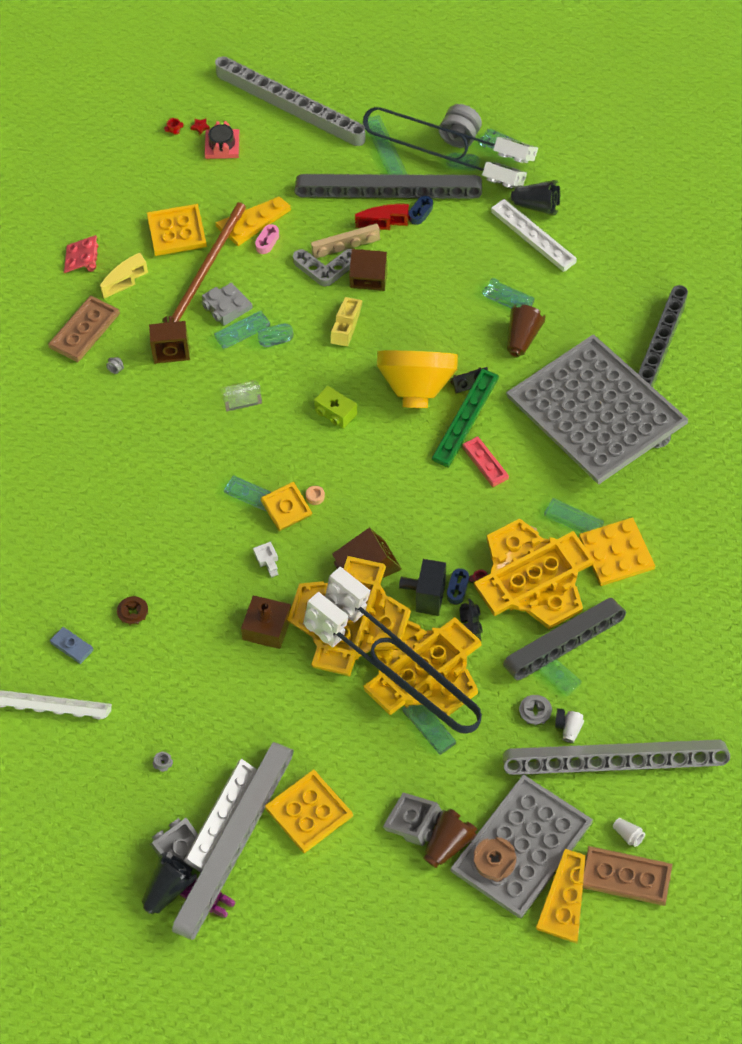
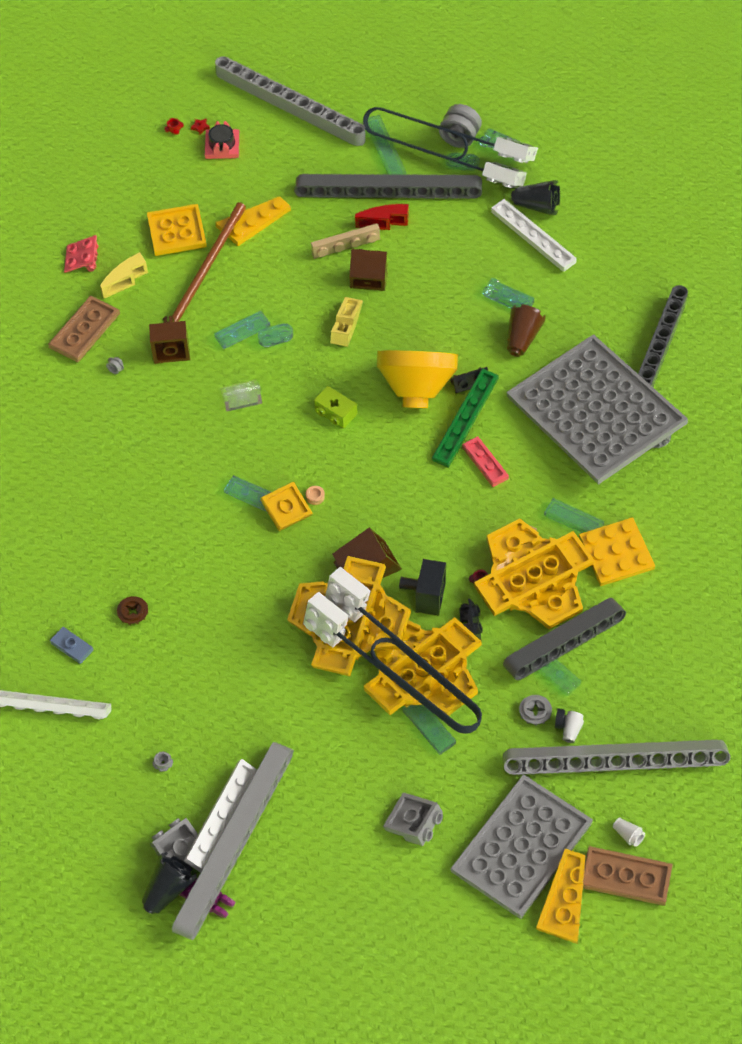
light grey plate [202,282,253,326] -> none
reddish brown brick [241,595,291,649] -> none
white plate [253,542,279,578] -> none
bright pink beam [255,224,279,254] -> none
yellow plate [265,769,353,853] -> none
light grey beam [293,249,351,286] -> none
dark blue beam [409,196,433,225] -> none
reddish brown cone [423,808,477,868] -> none
dark blue beam [447,568,469,605] -> none
medium nougat plate [474,837,516,882] -> none

